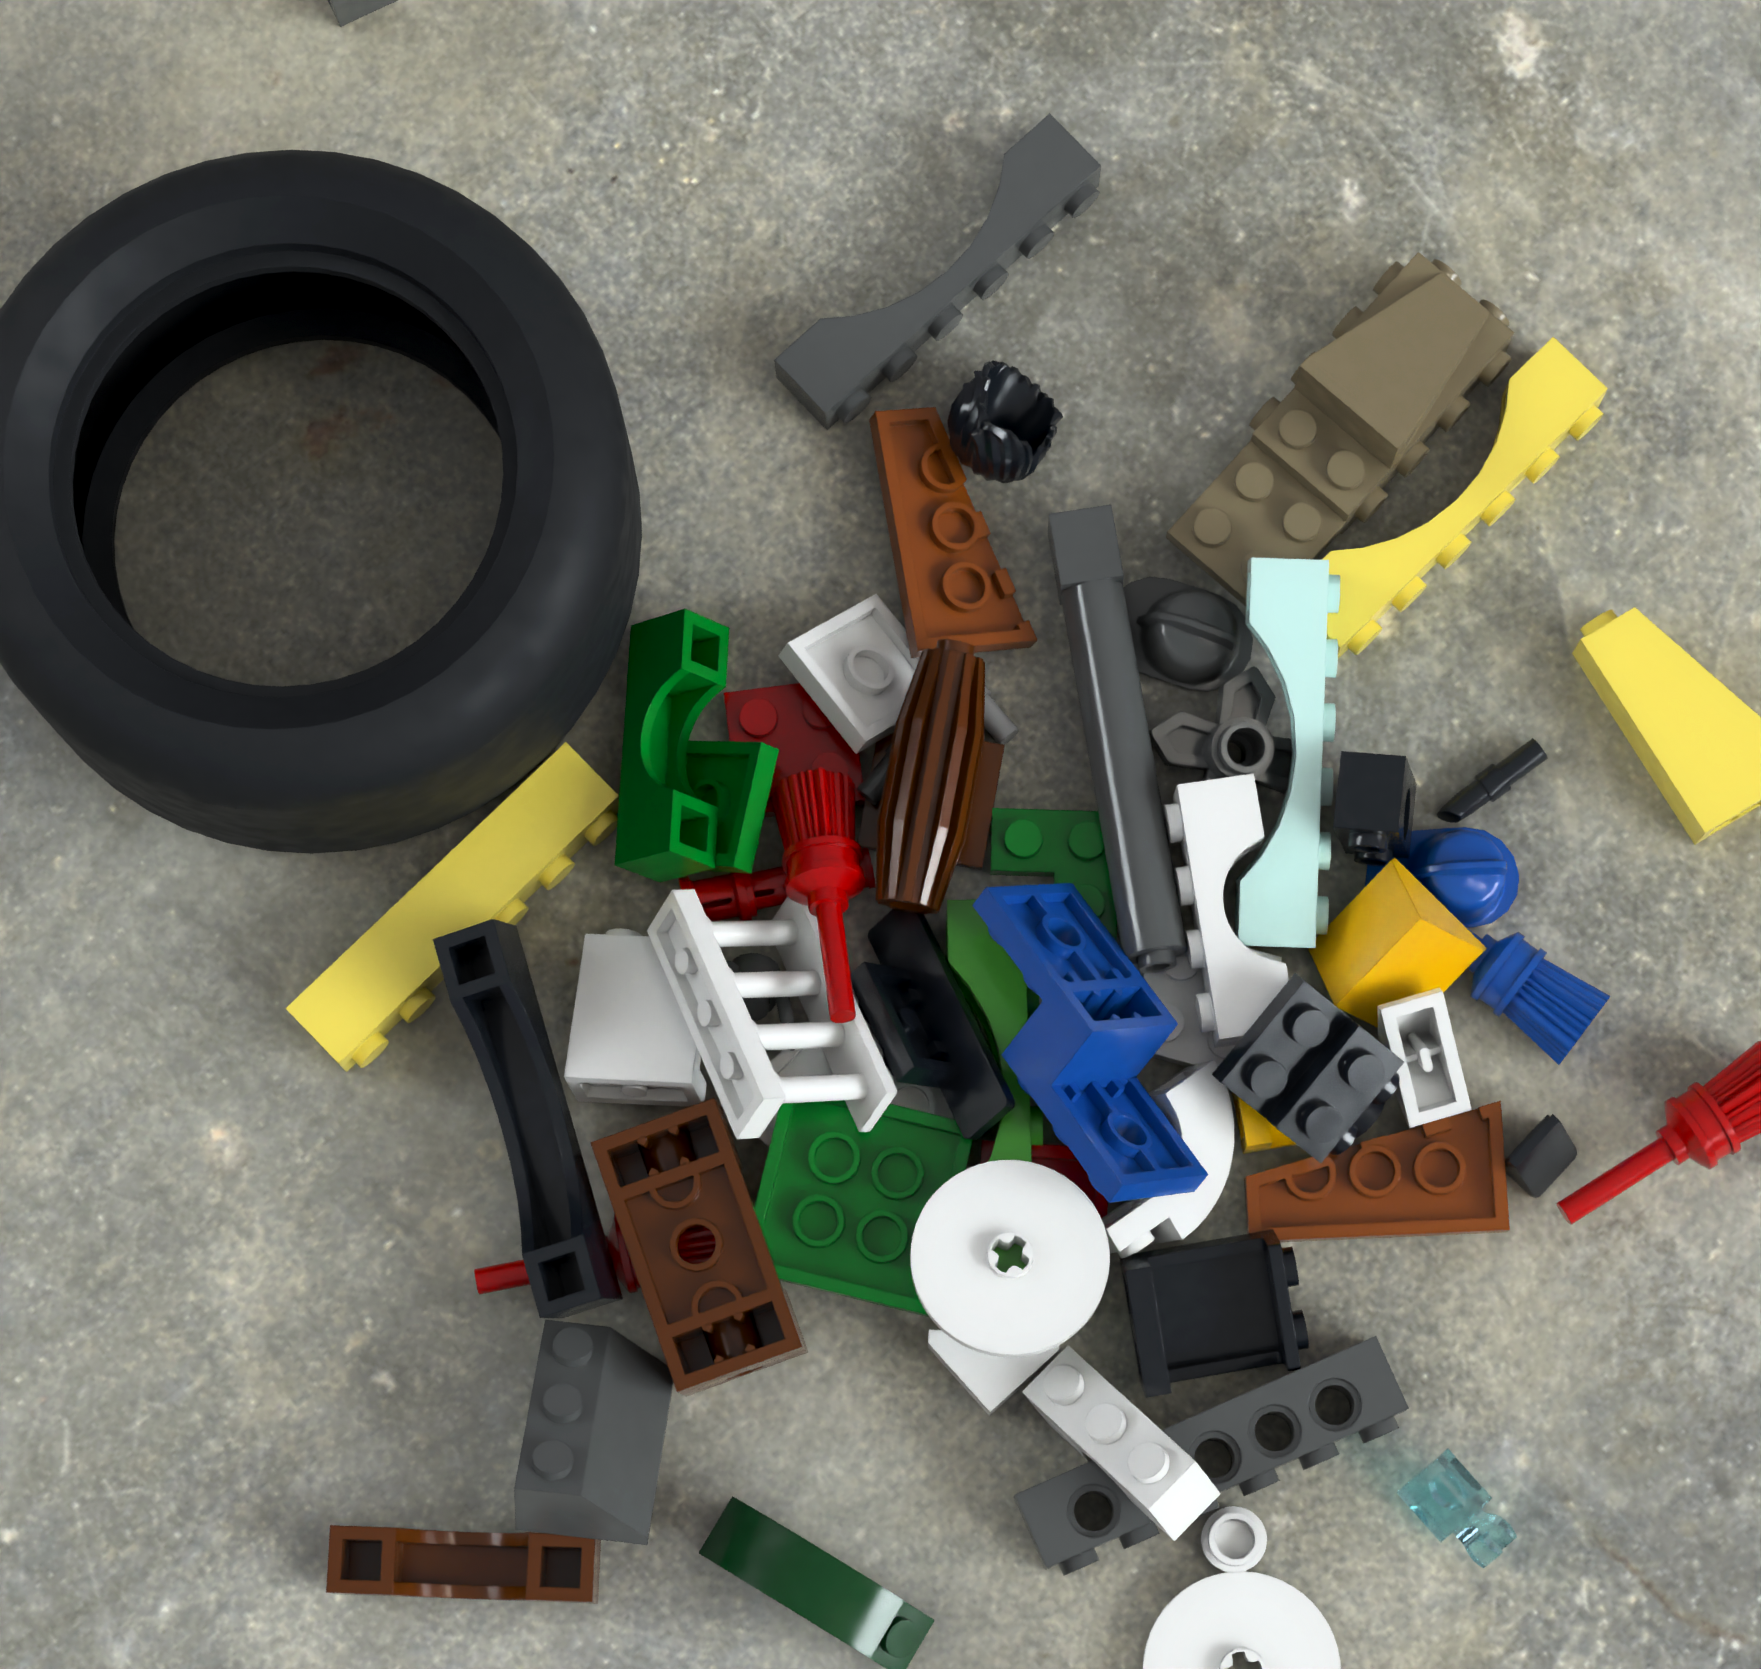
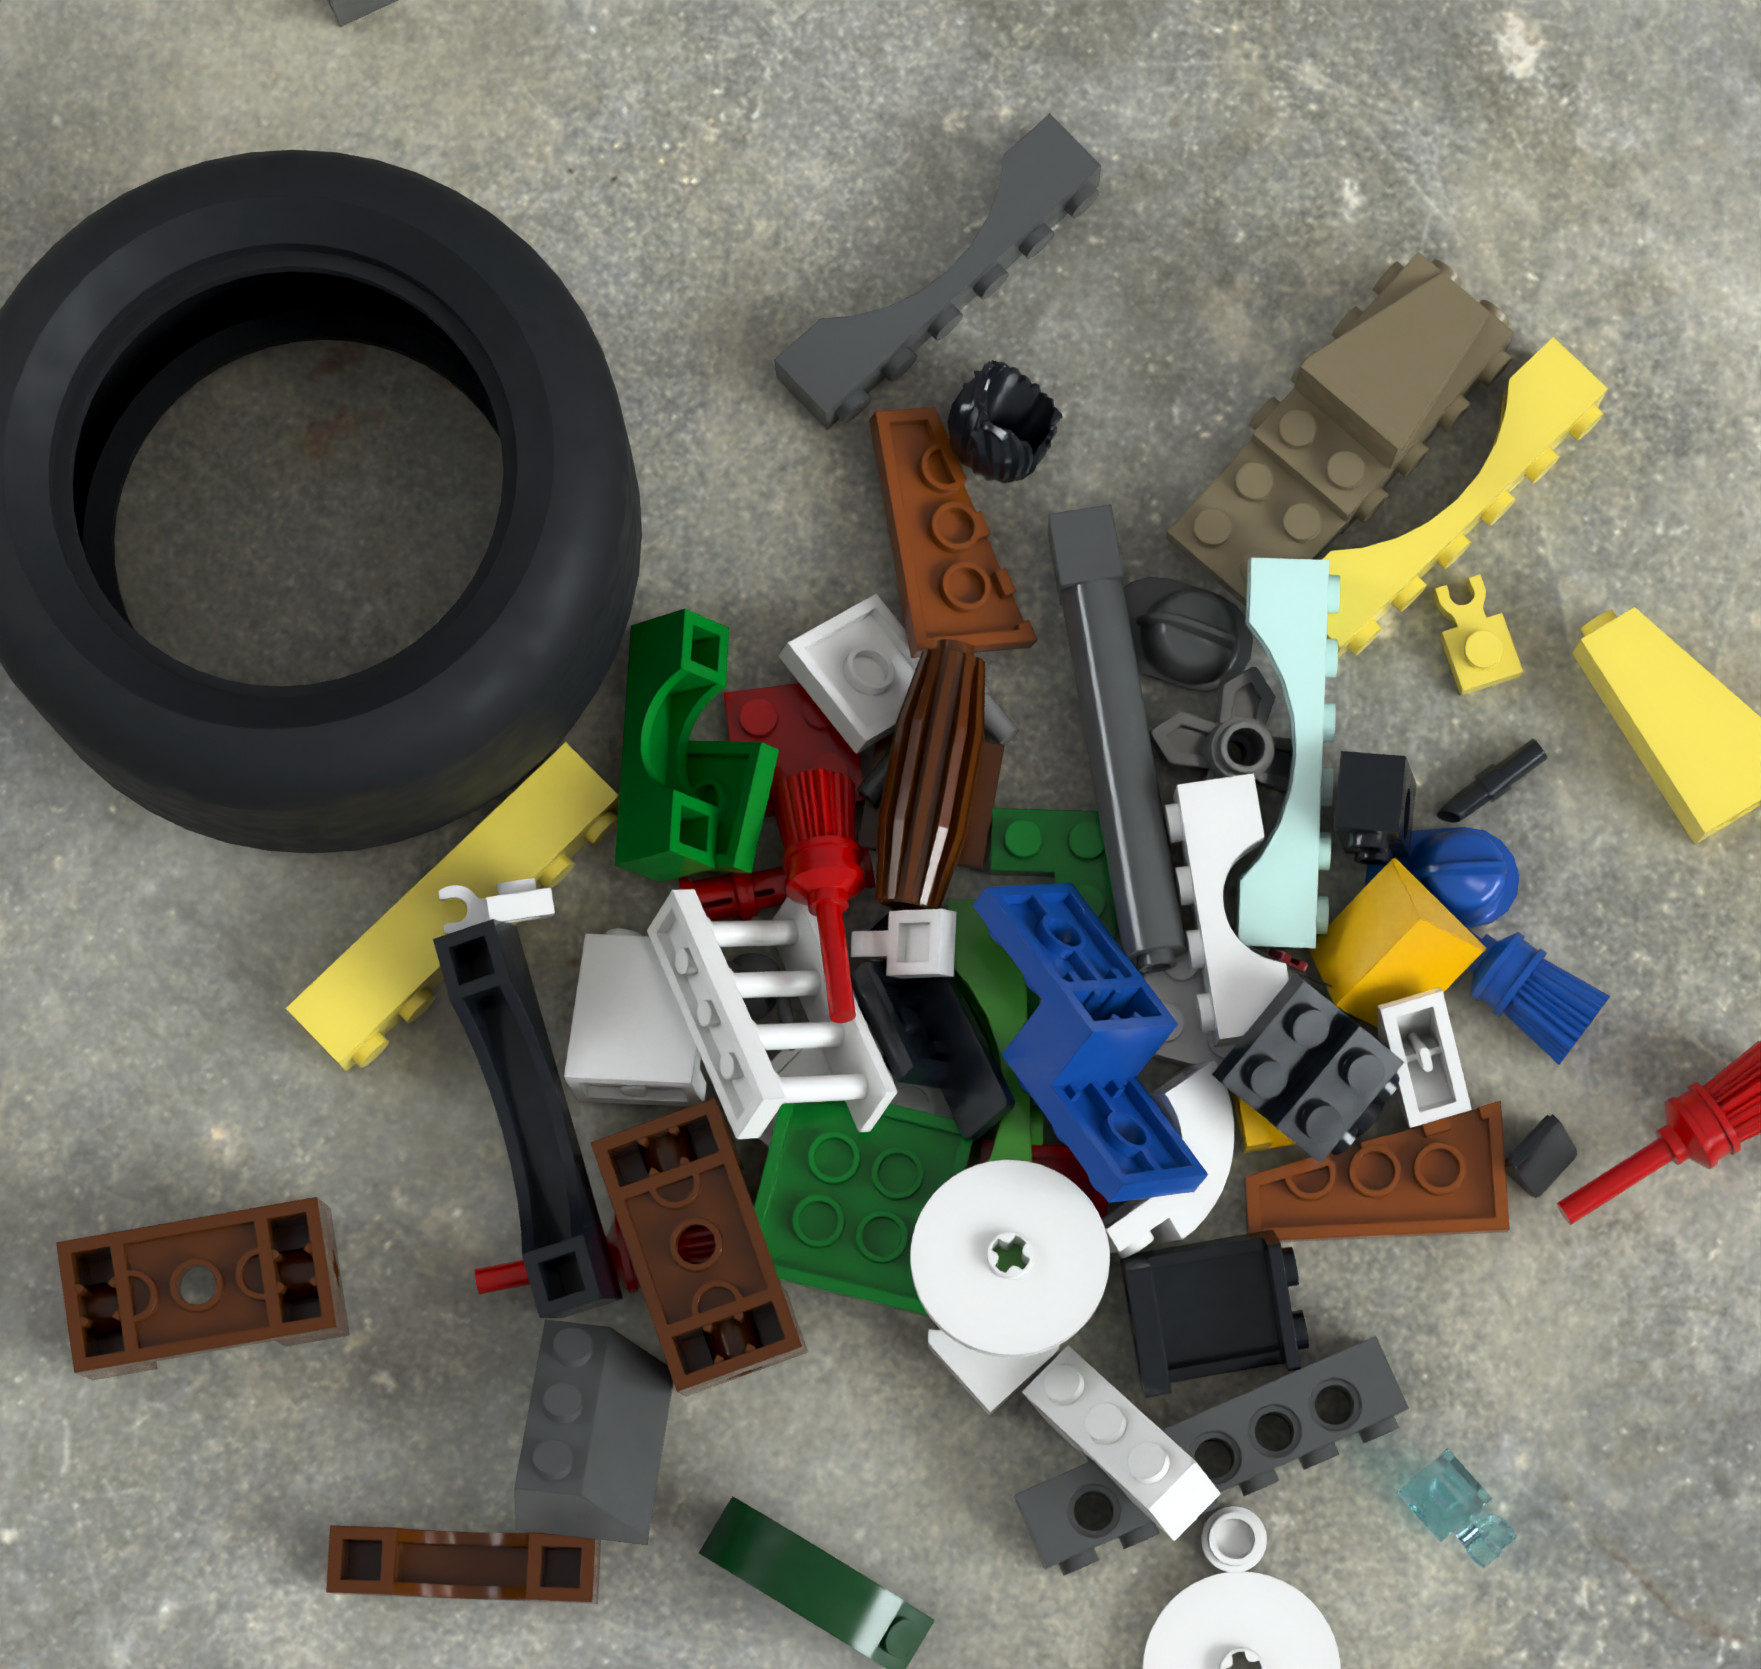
none -> reddish brown plate [56,1197,350,1380]
none -> white plate [438,878,555,934]
none -> white plate [851,909,957,978]
none -> piece [1245,945,1333,987]
none -> light yellow plate [1432,574,1523,696]

